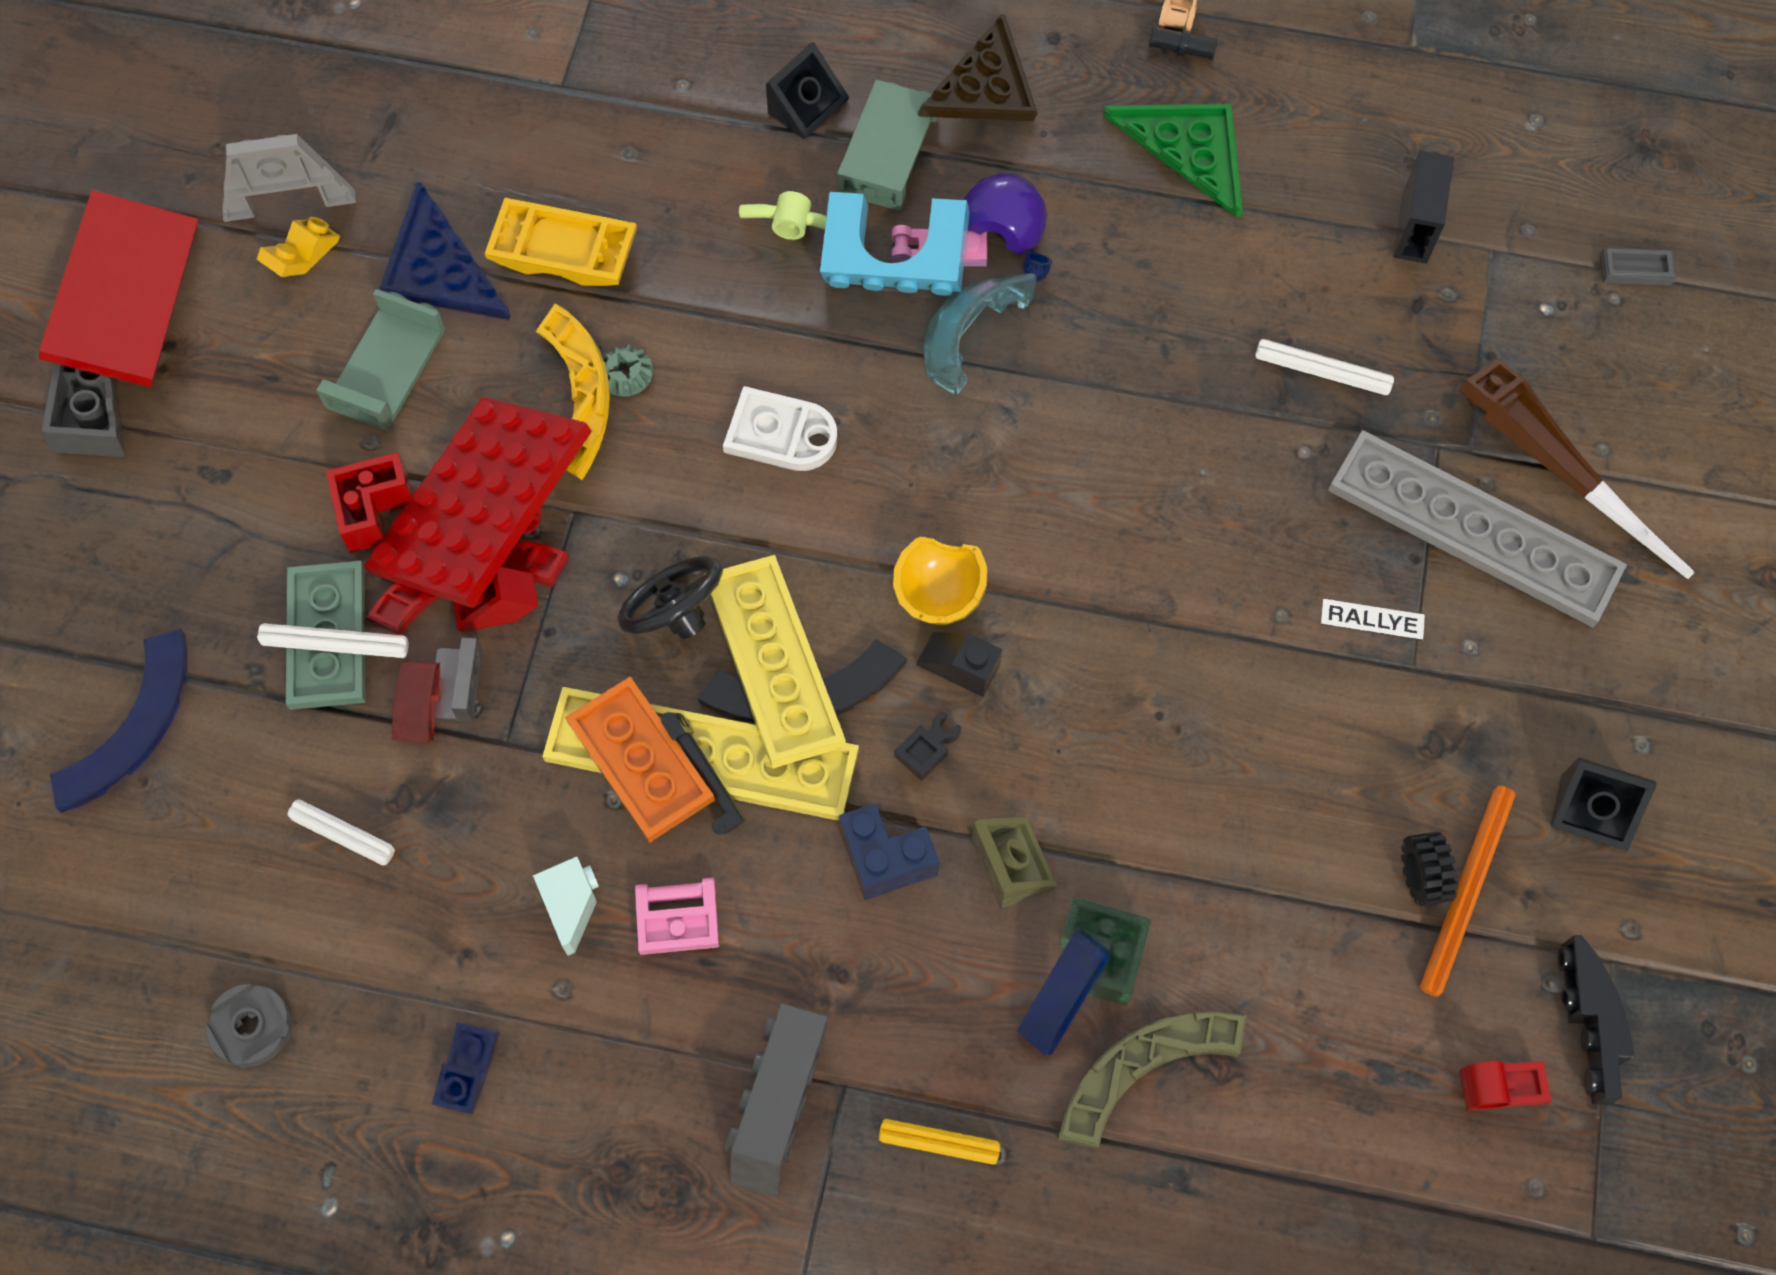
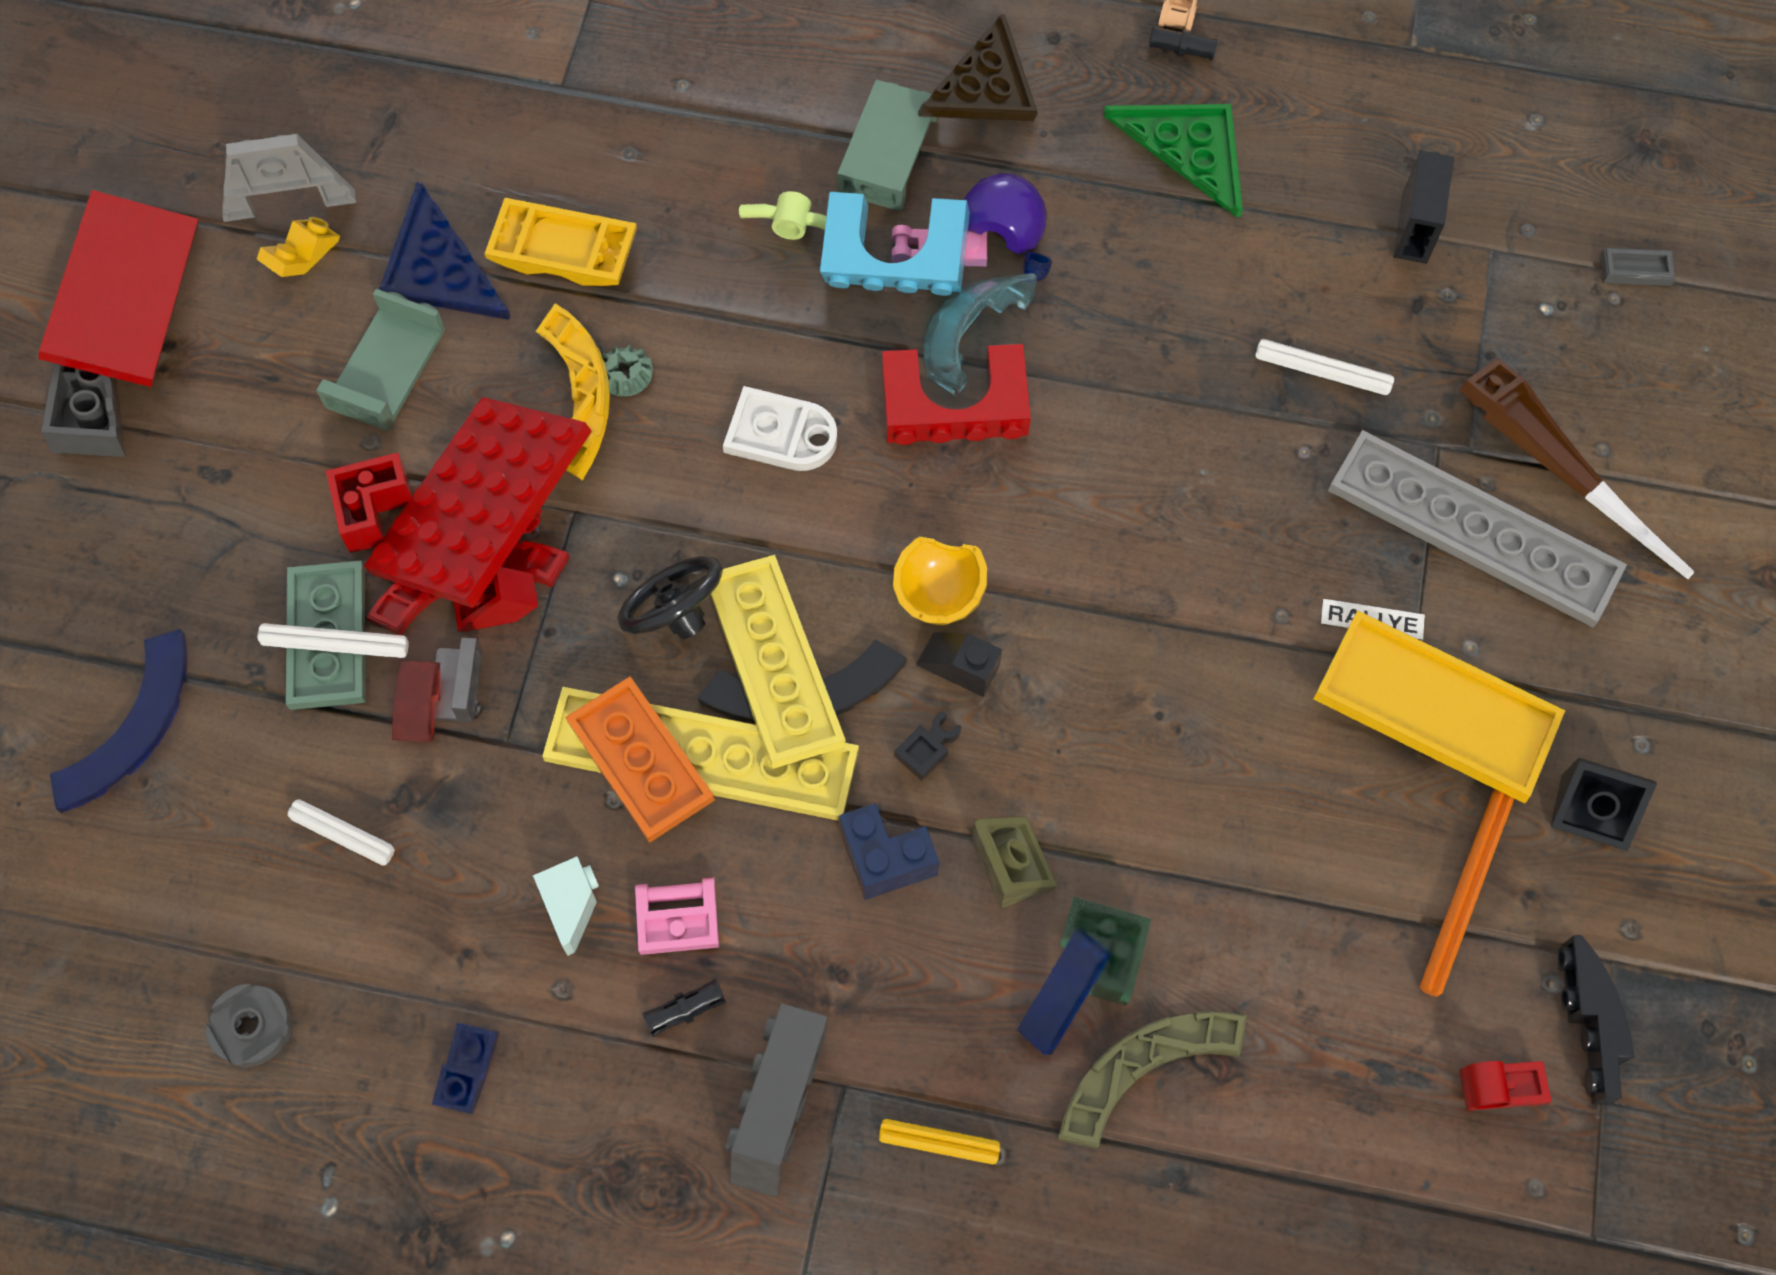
black hinge [661,712,746,834] -> none
black slope [766,42,850,139] -> none
black tyre [1401,831,1458,907] -> none
none -> black pin [642,979,726,1037]
none -> red arch [882,344,1031,445]
none -> yellow tile [1313,610,1565,804]

